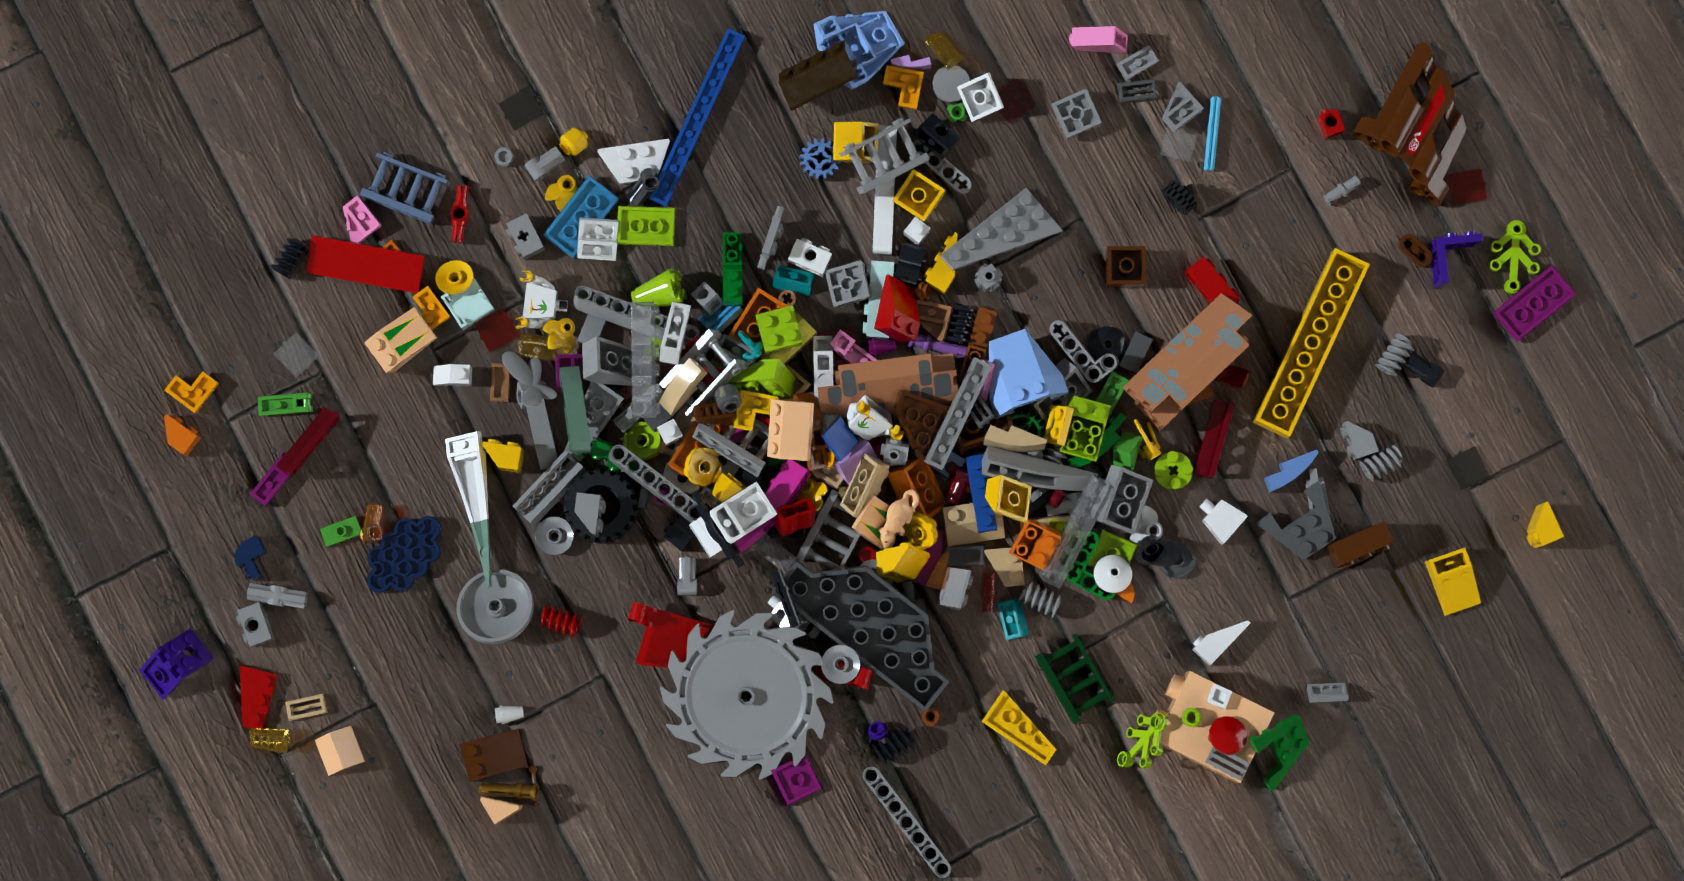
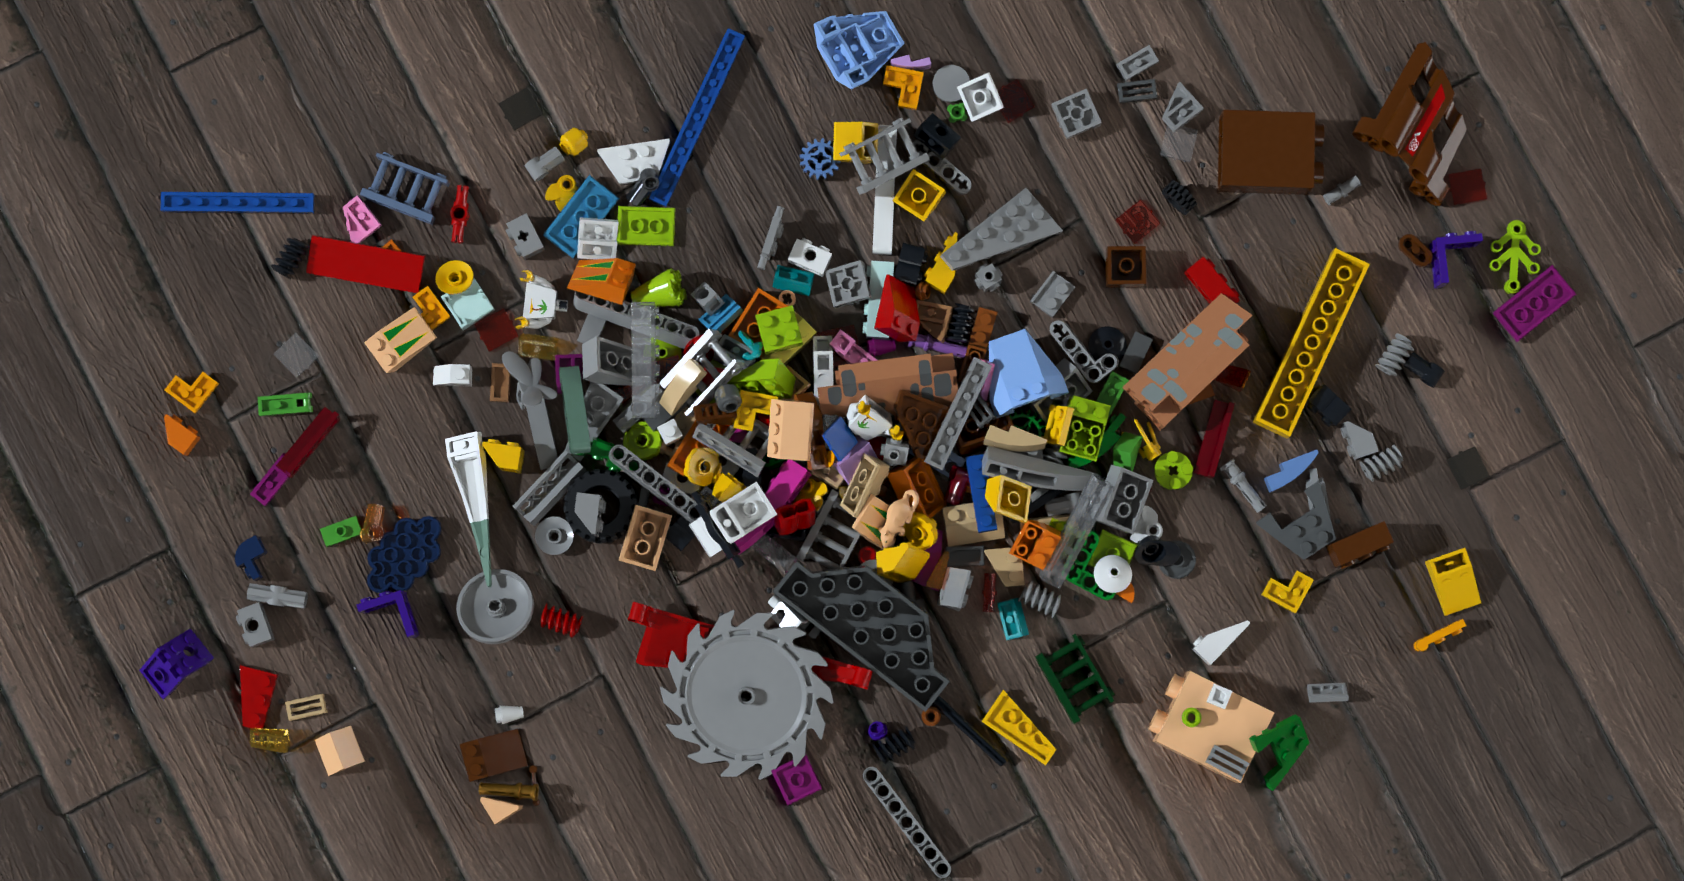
light grey tile [494,147,514,167] -> none
yellow plate [542,318,576,354] -> none
white slope [660,302,691,365] -> none
light grey piece [677,557,697,595] -> none
green slope [723,232,743,306] -> none
black pin [770,569,802,628] -> none
dark brown slope [779,40,858,111] -> none
light grey dish [821,645,860,684] -> none
white brick [903,217,930,246] -> none
clear yellow slope [925,31,963,70] -> none
dark red tile [1049,490,1065,509] -> none
bright pink slope [1069,26,1128,54] -> none
lime plant [1117,712,1167,769] -> none
white torso [1199,498,1248,545] -> none
medium azure axle [1204,96,1221,171] -> none
red dish [1208,716,1247,755] -> none
red brick [1317,108,1345,140] -> none
yellow slope [1526,501,1564,548] -> none
none -> blue plate [160,192,315,213]
none -> dark purple bracket [356,590,420,638]
none -> orange slope [567,258,636,305]
none -> light nougat slope [619,505,672,571]
none -> black axle [932,696,1007,766]
none -> light grey plate [1030,271,1075,318]
none -> clear red piece [1115,199,1160,244]
none -> reddish brown brick [1217,110,1324,195]
none -> light grey pin [1220,458,1267,513]
none -> yellow plate [1261,570,1314,614]
none -> black brick [1307,383,1351,427]
none -> light orange plate [1413,619,1466,652]

